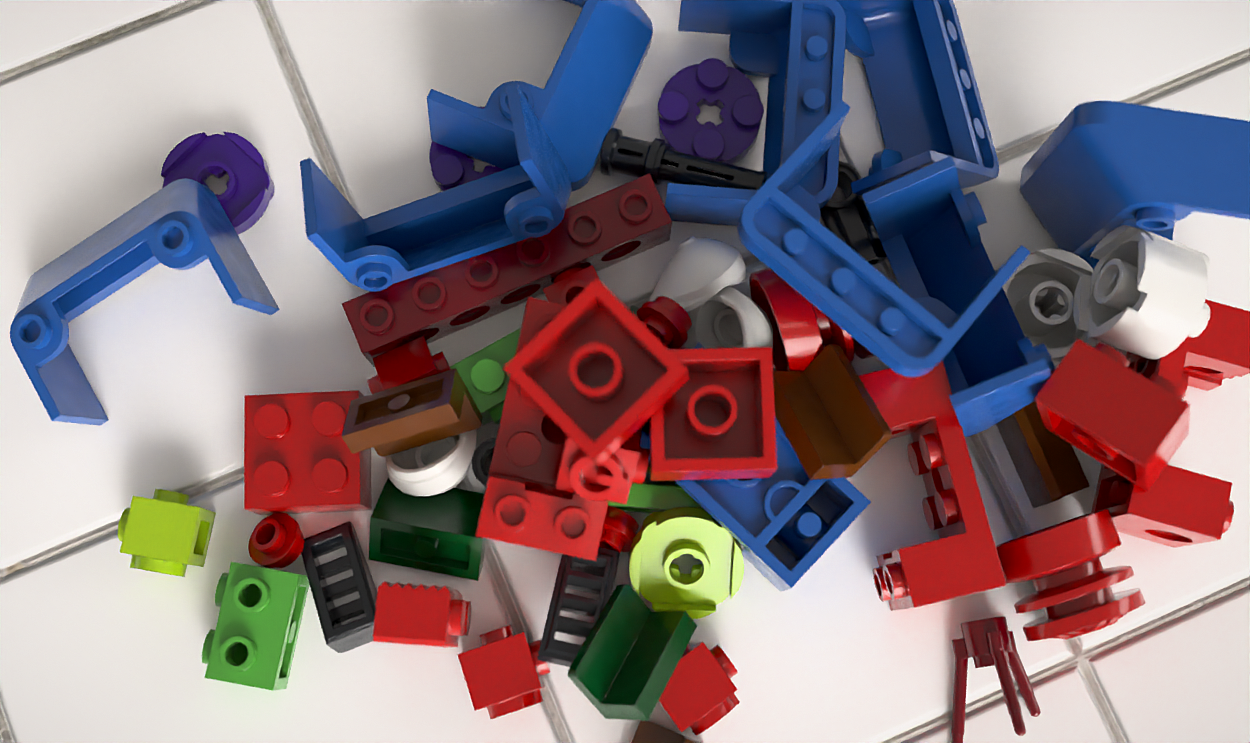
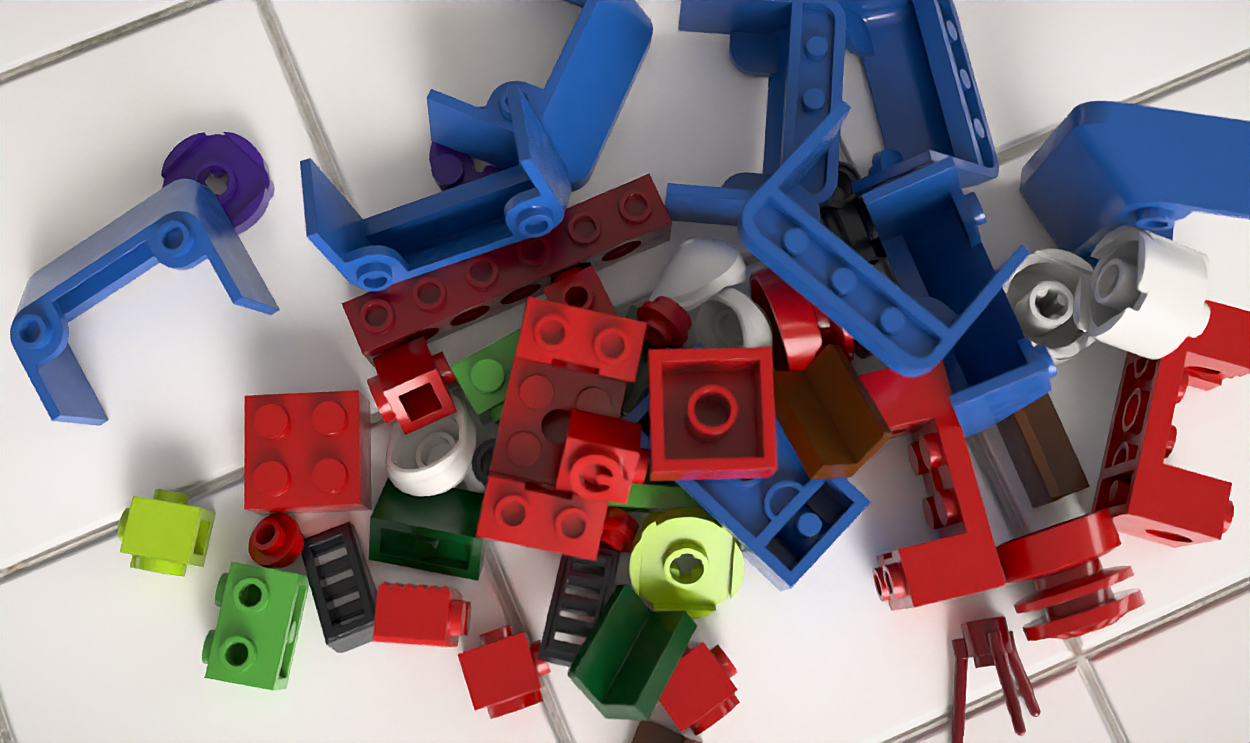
reddish brown panel [341,368,482,457] -> none
red brick [503,278,689,466] -> none
black pin [600,127,767,190] -> none
dark purple plate [657,58,764,164] -> none
red brick [1035,338,1191,492] -> none

